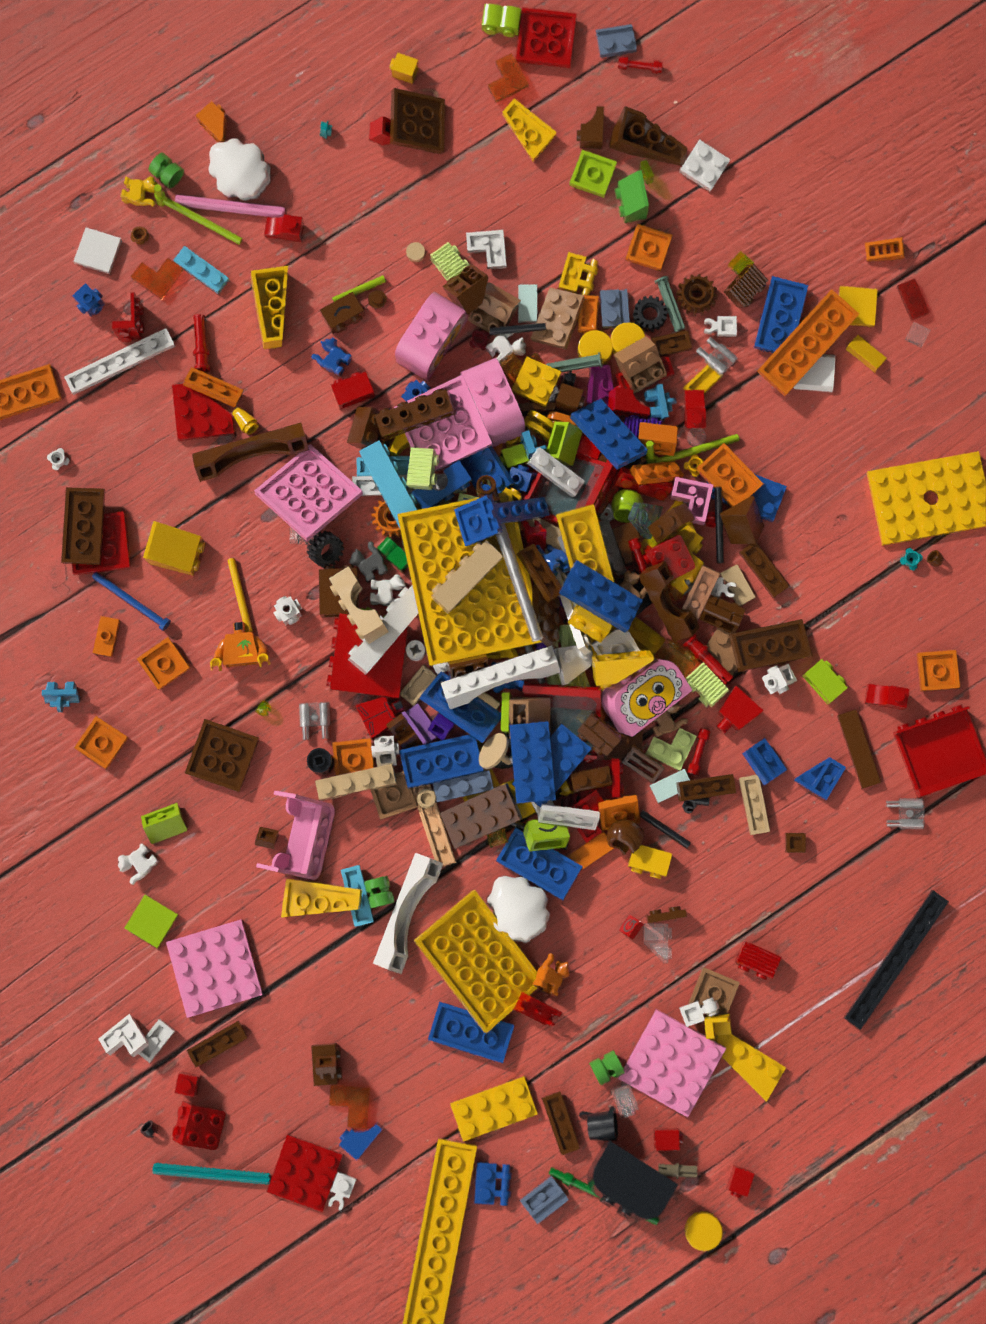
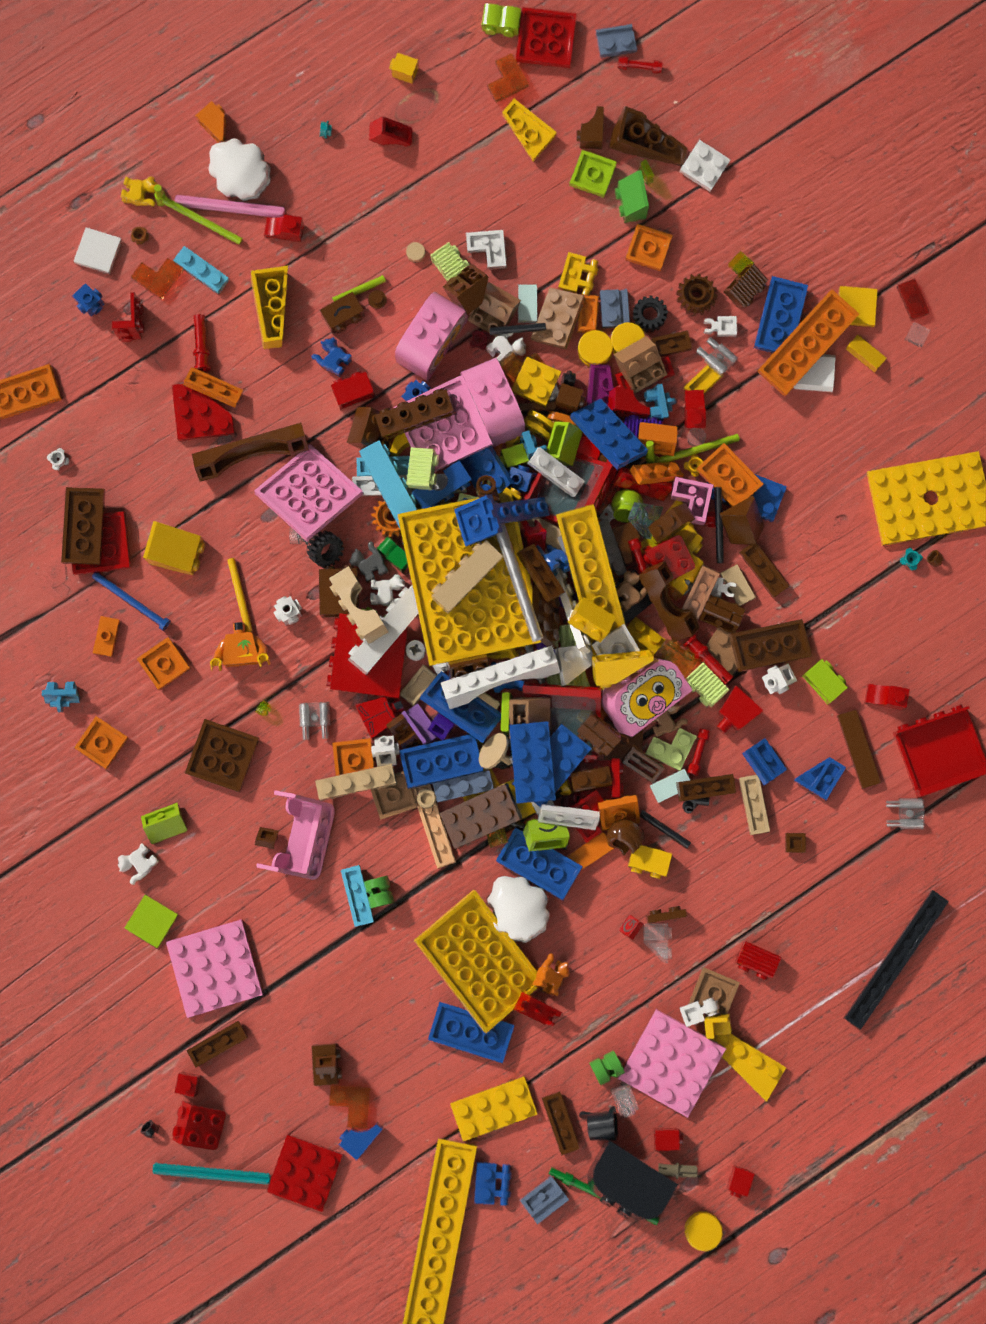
white plate [64,328,175,395] -> none
white plate [99,1014,150,1057] -> none
white plate [139,1019,175,1063] -> none
bright green wheel [148,153,184,188] -> none
yellow cone [232,407,259,435] -> none
yellow wing [281,878,362,917] -> none
black wheel [307,748,334,775] -> none
white plate [329,1171,357,1211] -> none
white arch [373,853,443,974] -> none
reddish brown plate [390,88,445,154] -> none
sand green axle [546,352,603,372] -> none
blue plate [559,560,643,633] -> none
sand green axle [655,276,685,332] -> none
orange slope [865,237,905,262] -> none
orange plate [916,650,960,692] -> none

